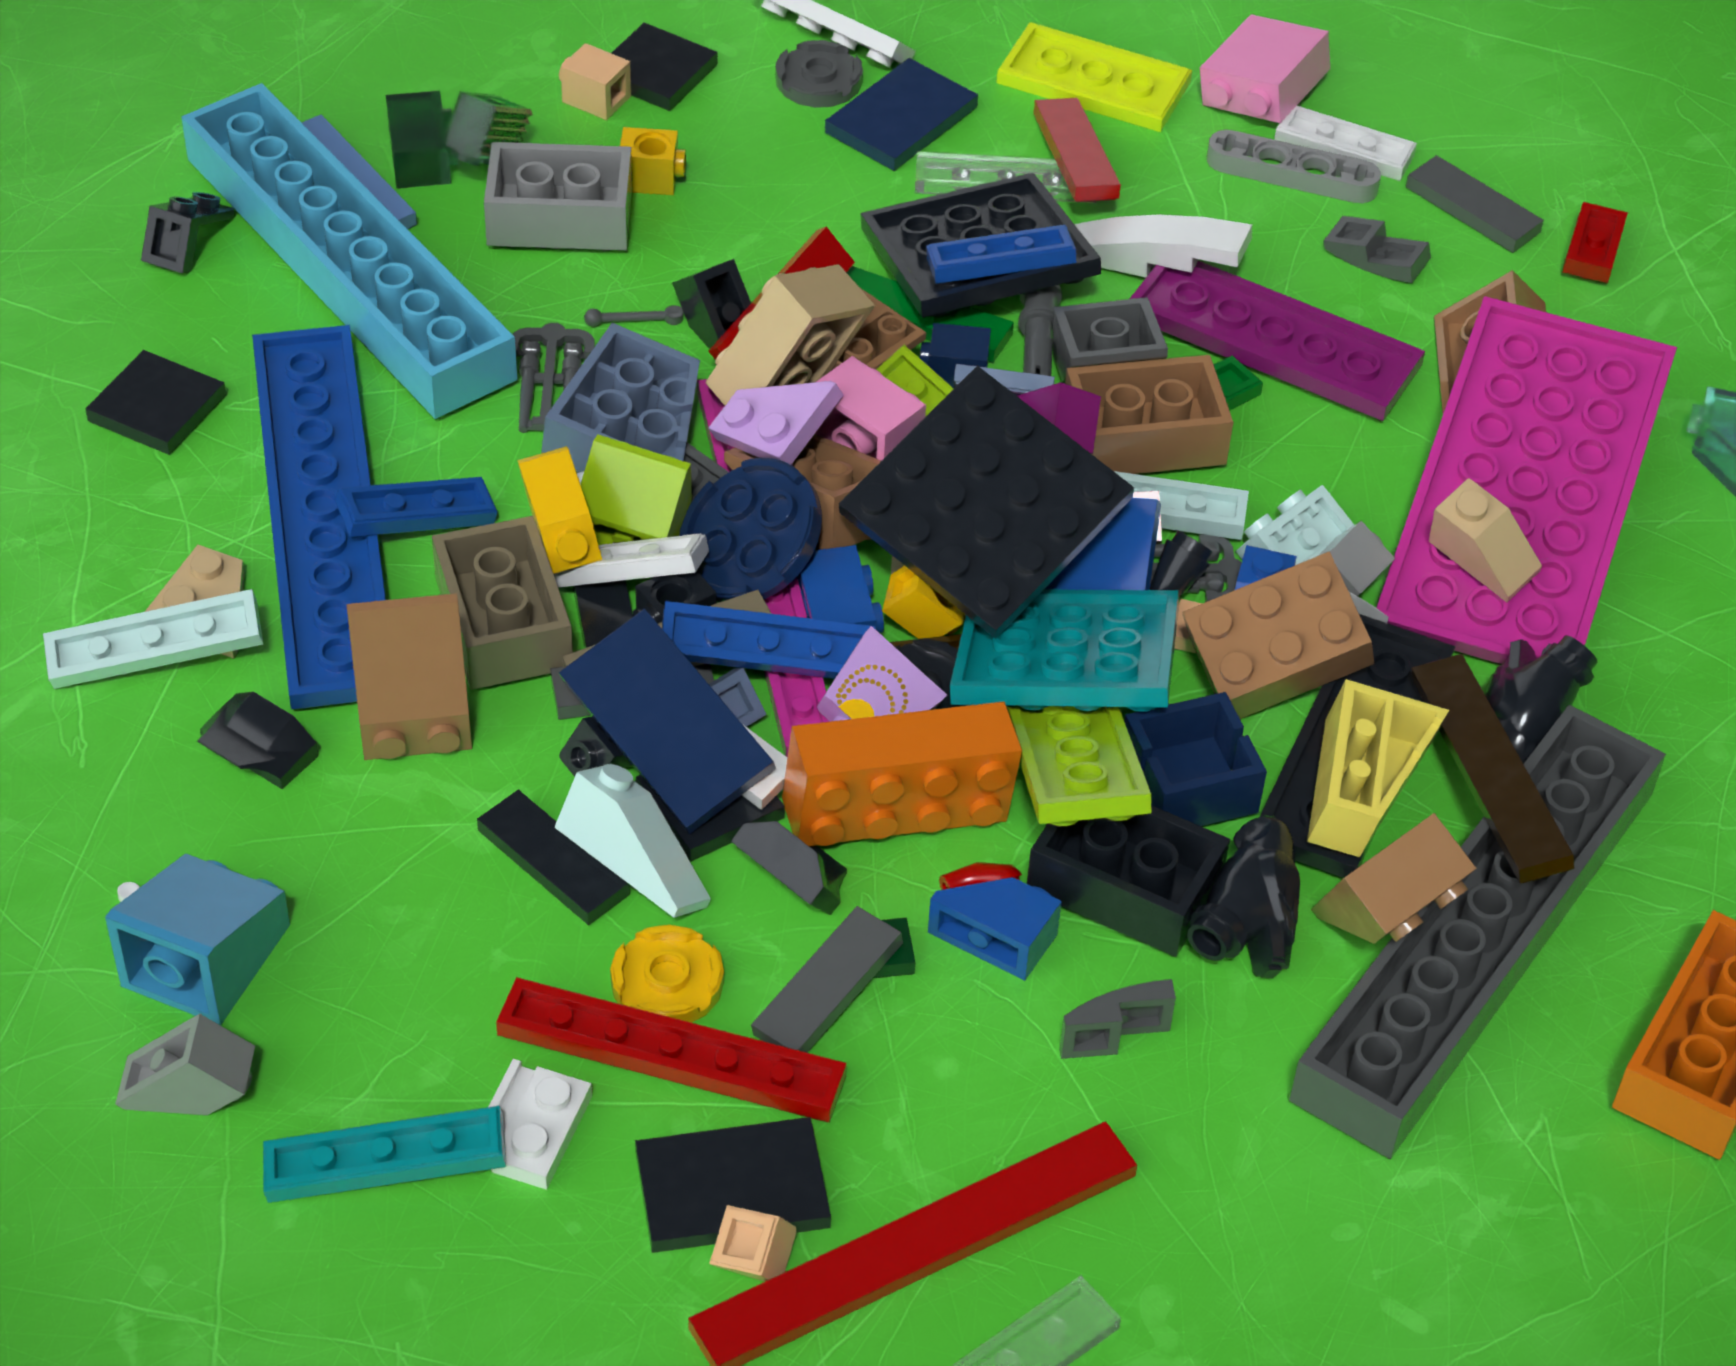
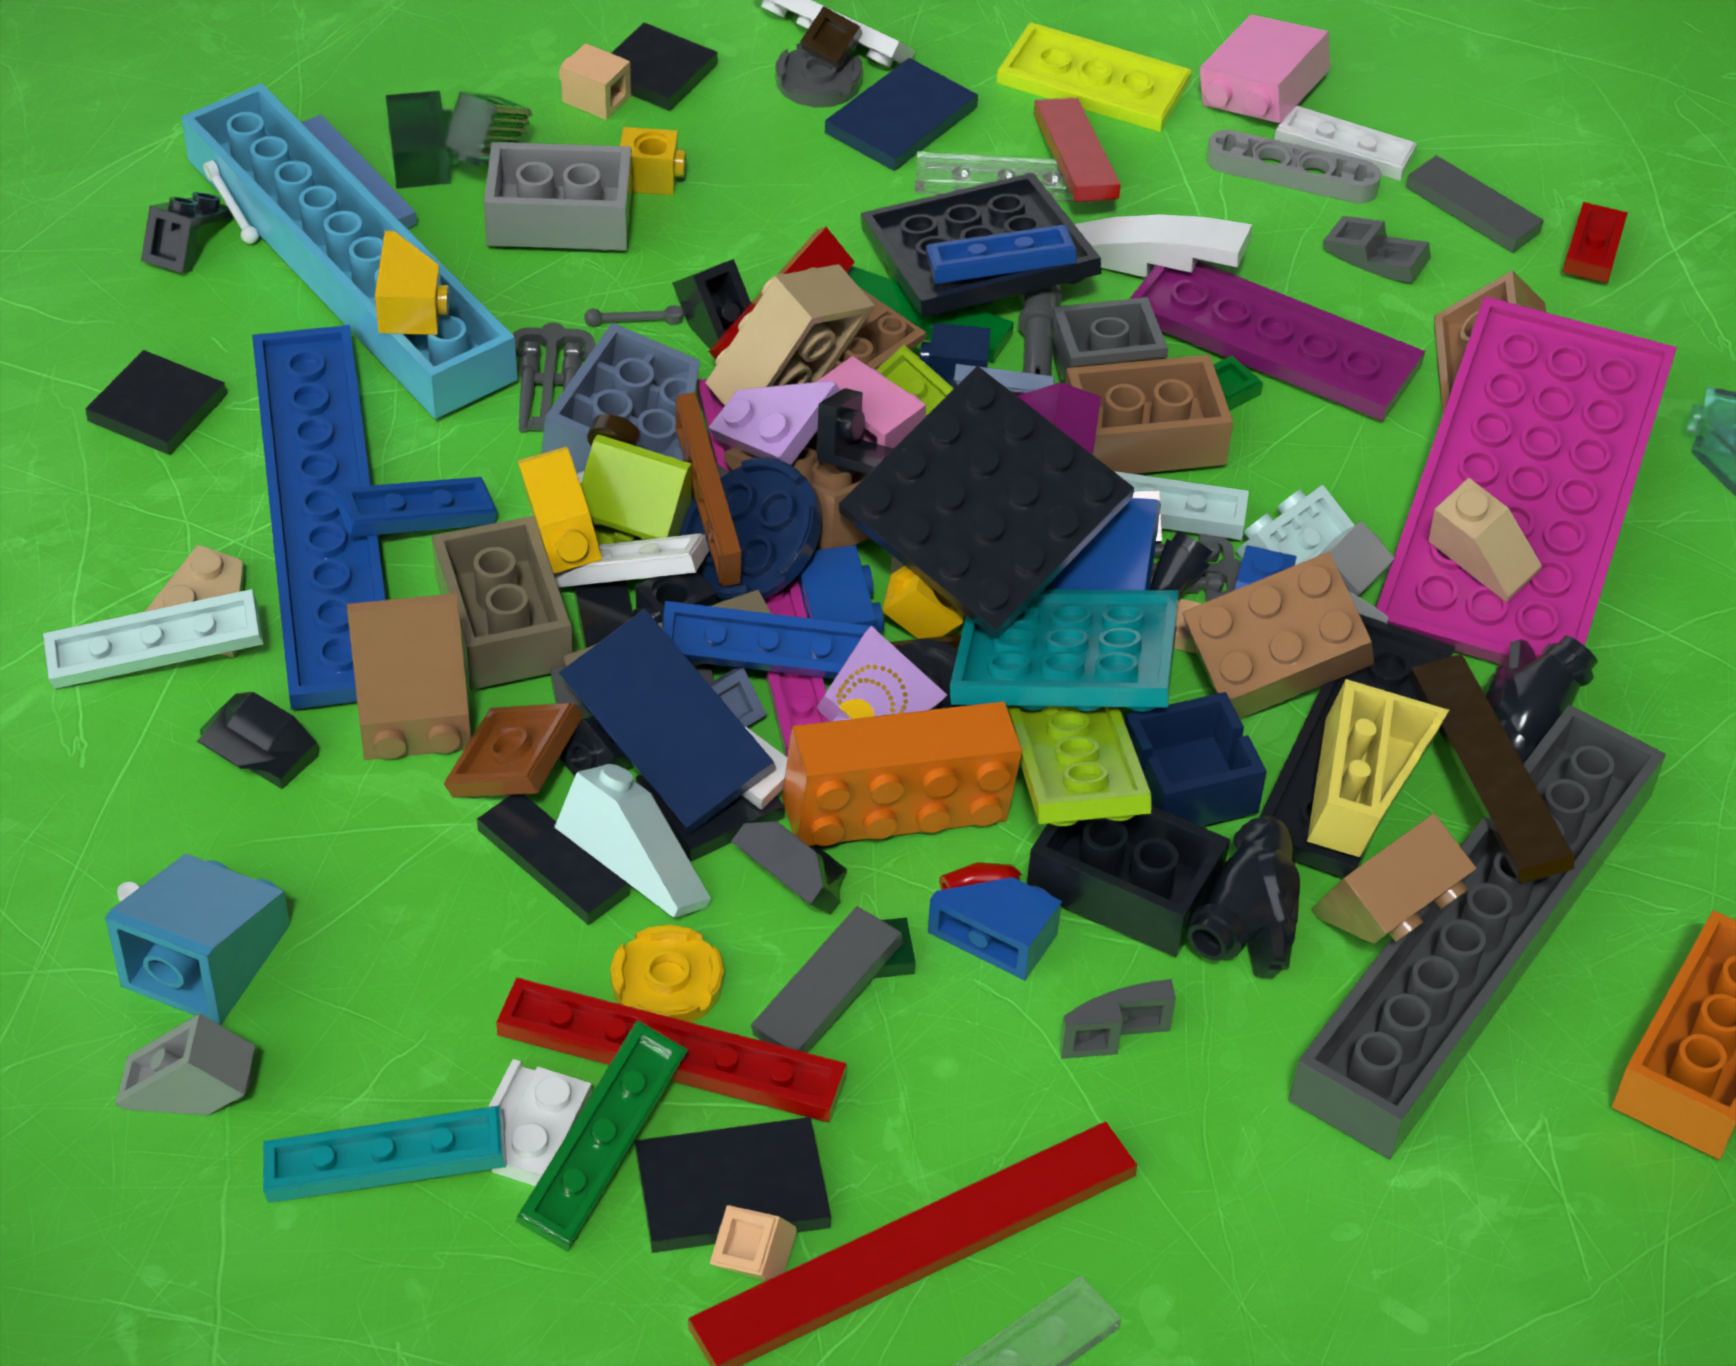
none -> white hinge [203,160,259,244]
none -> yellow slope [375,231,450,335]
none -> dark orange tile [444,703,583,797]
none -> green tile [515,1020,688,1252]
none -> dark brown tile [587,414,641,447]
none -> dark orange tile [675,392,742,587]
none -> dark brown plate [800,6,862,69]
none -> black bracket [817,388,894,474]

